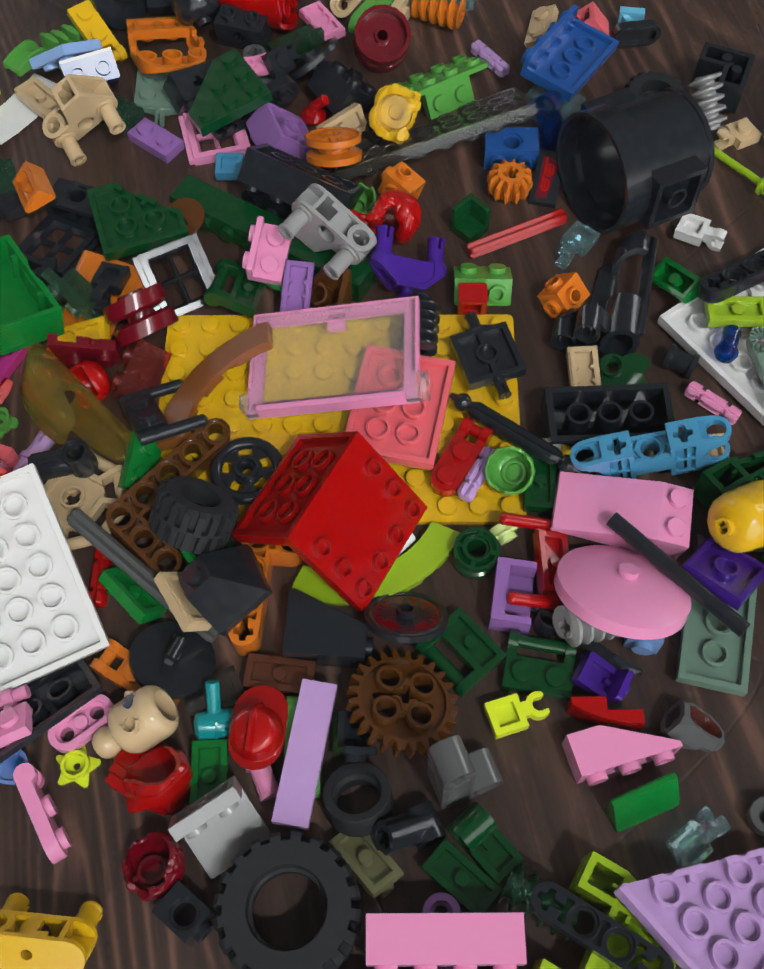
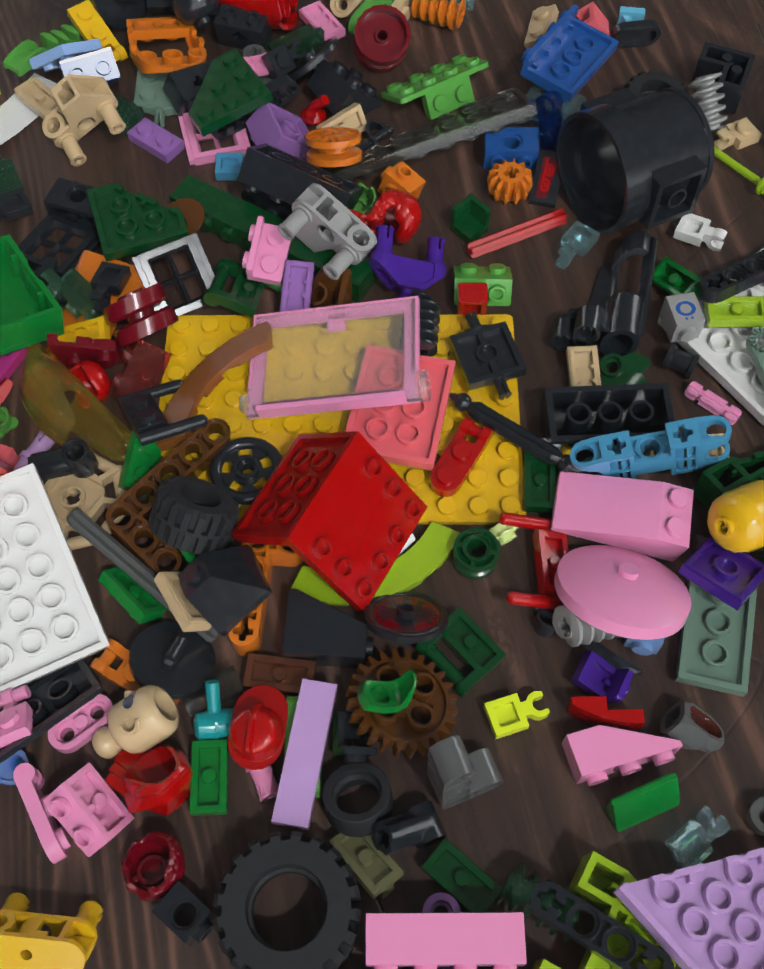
orange slope [12,161,56,214] -> none
neon yellow plate [56,745,101,788] -> none
red axle [89,548,112,609] -> none
light grey bracket [168,775,272,878] -> none
yellow hair [368,83,421,145] -> none
dark green plate [446,802,524,885] -> none
lavender axle [457,446,495,502] -> none
lavender axle [470,40,510,78] -> none
bright green hair [484,446,536,495] -> none
medium lavender panel [488,556,537,635] -> none
dark green plate [501,629,577,702] -> none
orange brick [537,272,590,319] -> none
black piece [606,512,751,637] -> none
clear blue pin [714,325,742,364] -> none
none -> bright pink bracket [43,762,134,857]
none -> green hair [357,670,417,714]
none -> light grey brick [659,292,706,343]

